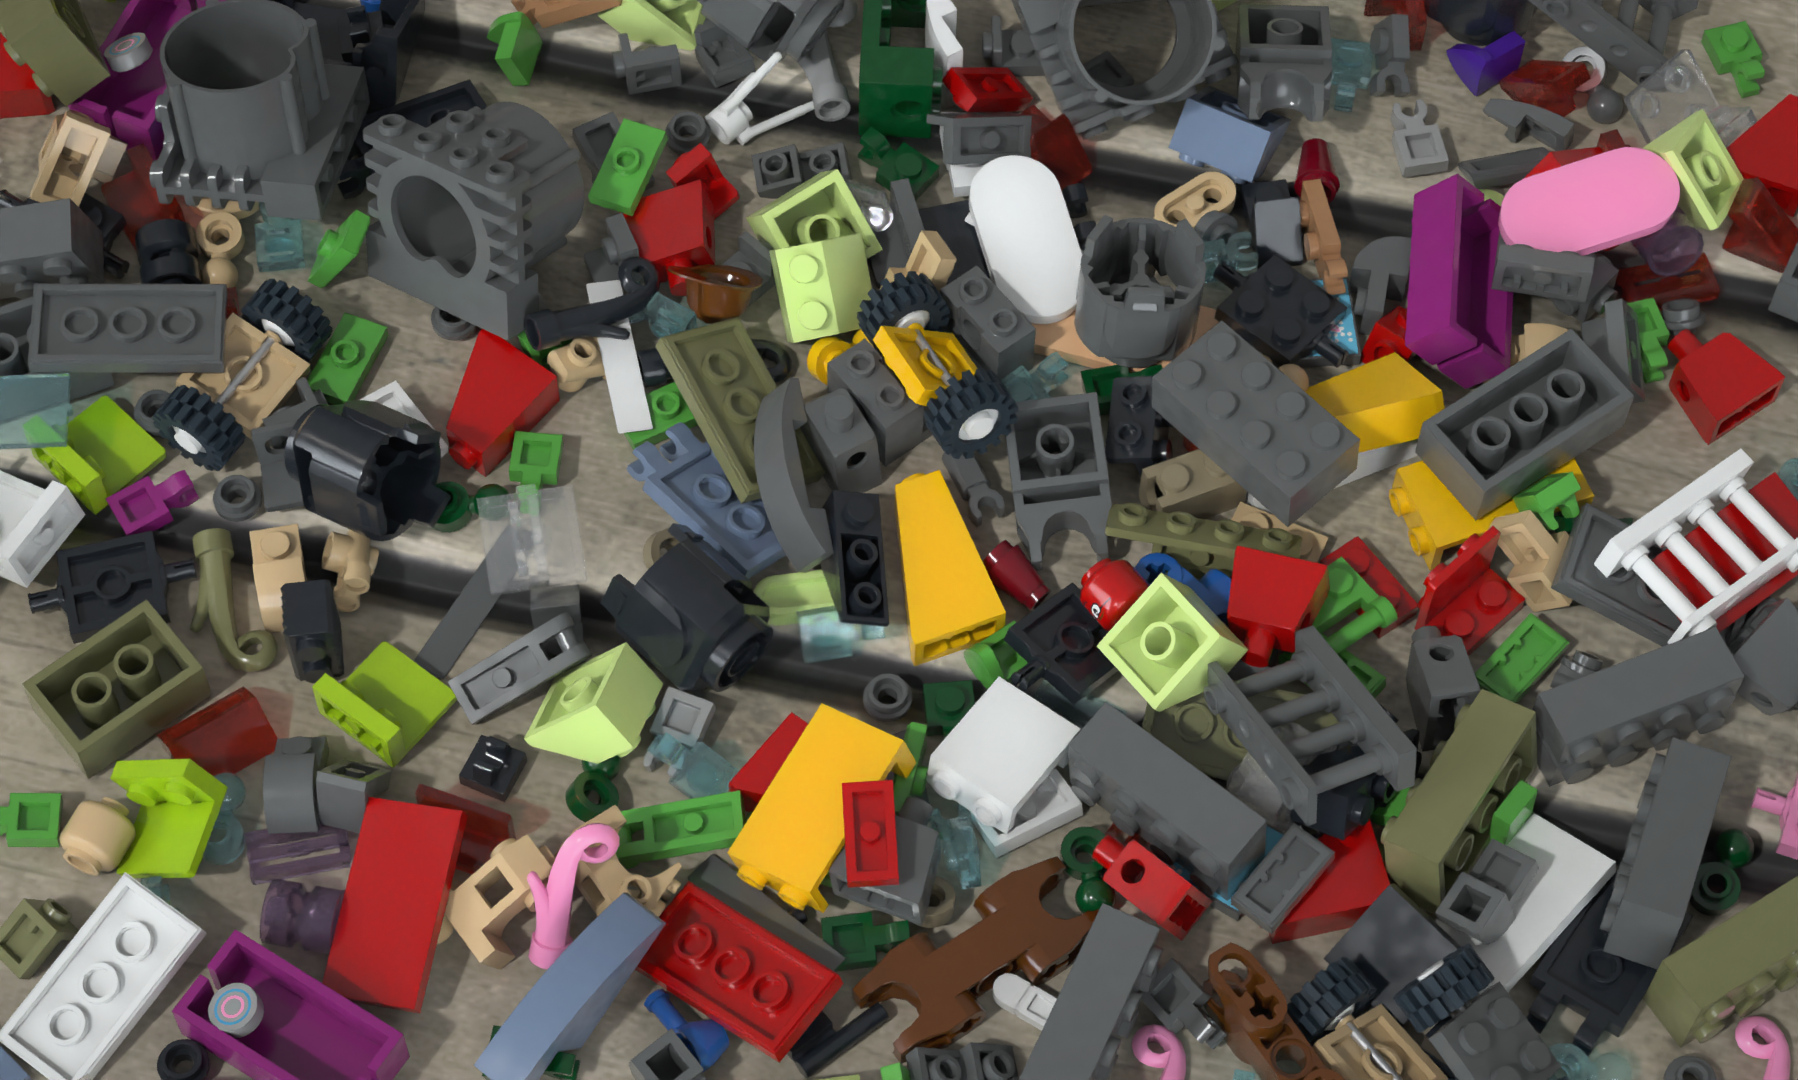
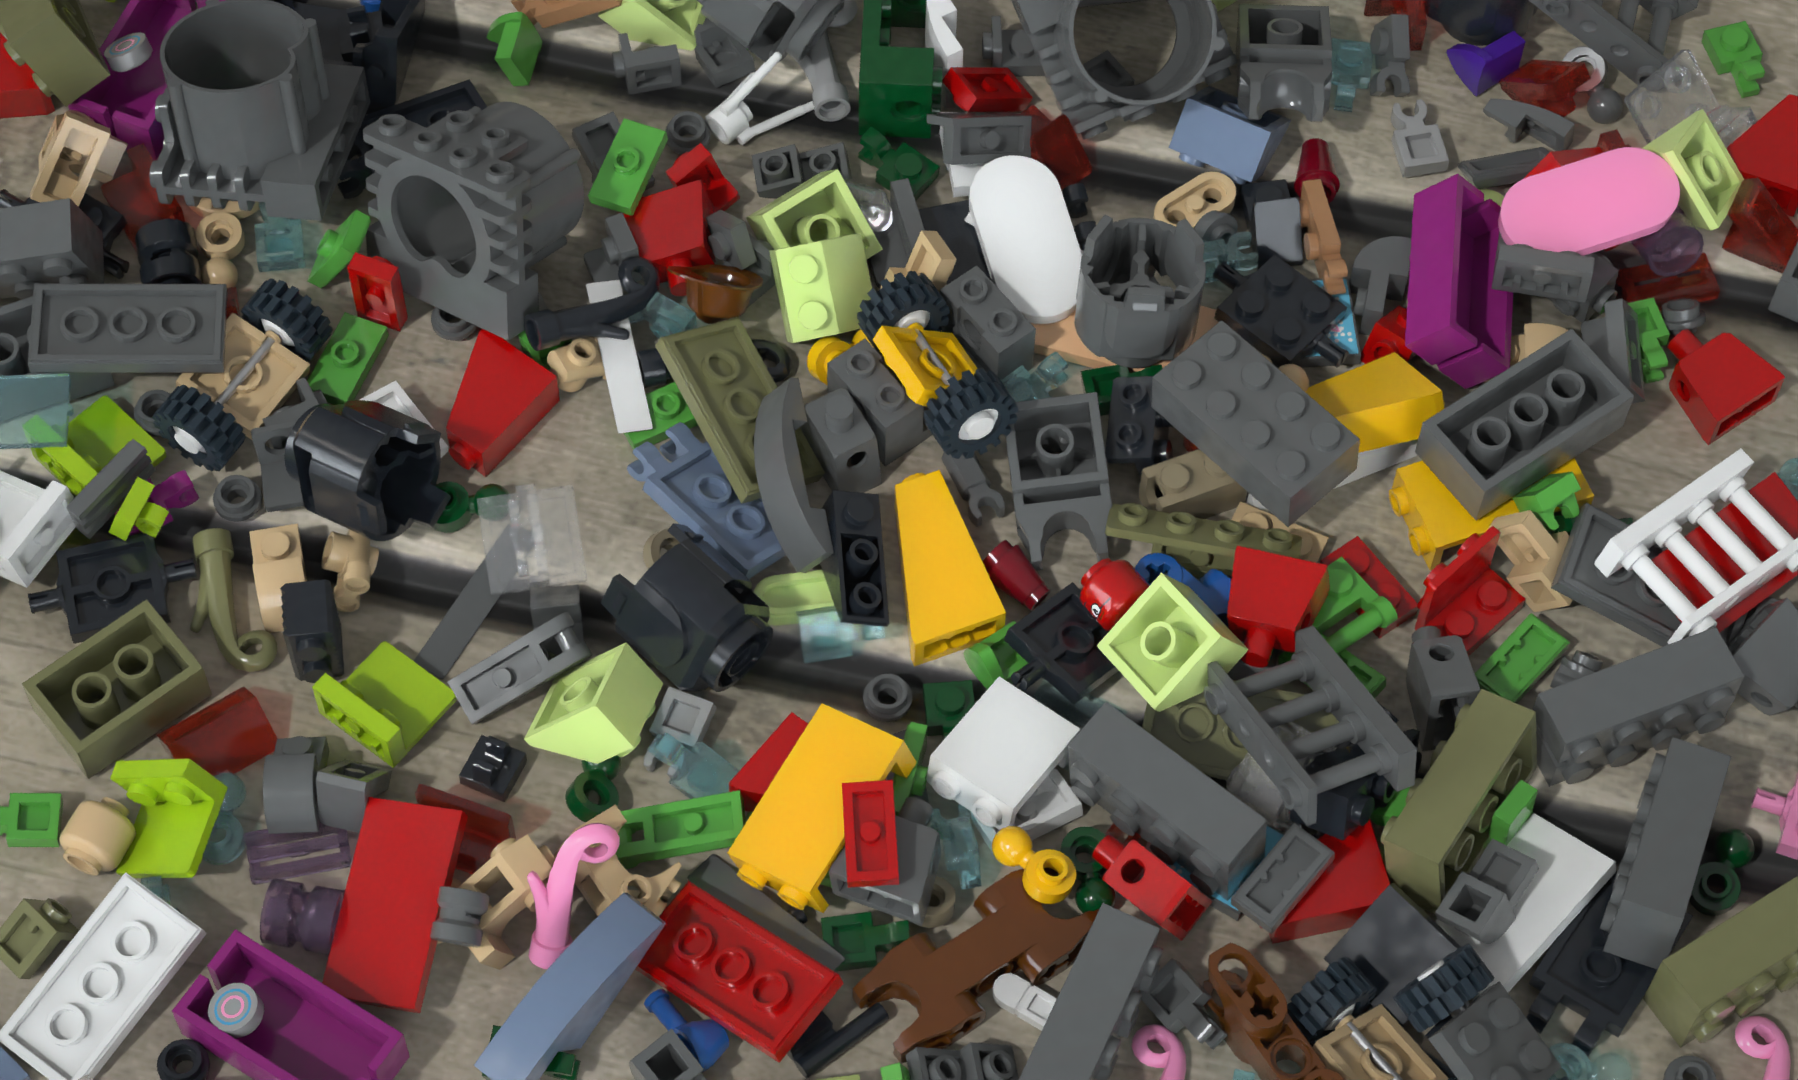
bright green plate [509,431,564,517] -> none
none -> dark grey tile [66,439,156,539]
none -> lime tile [109,476,169,541]
none -> red plate [347,252,408,332]
none -> dark grey wheel [430,886,490,948]
none -> dark grey plate [706,210,757,270]
none -> yellow plate [992,826,1076,904]

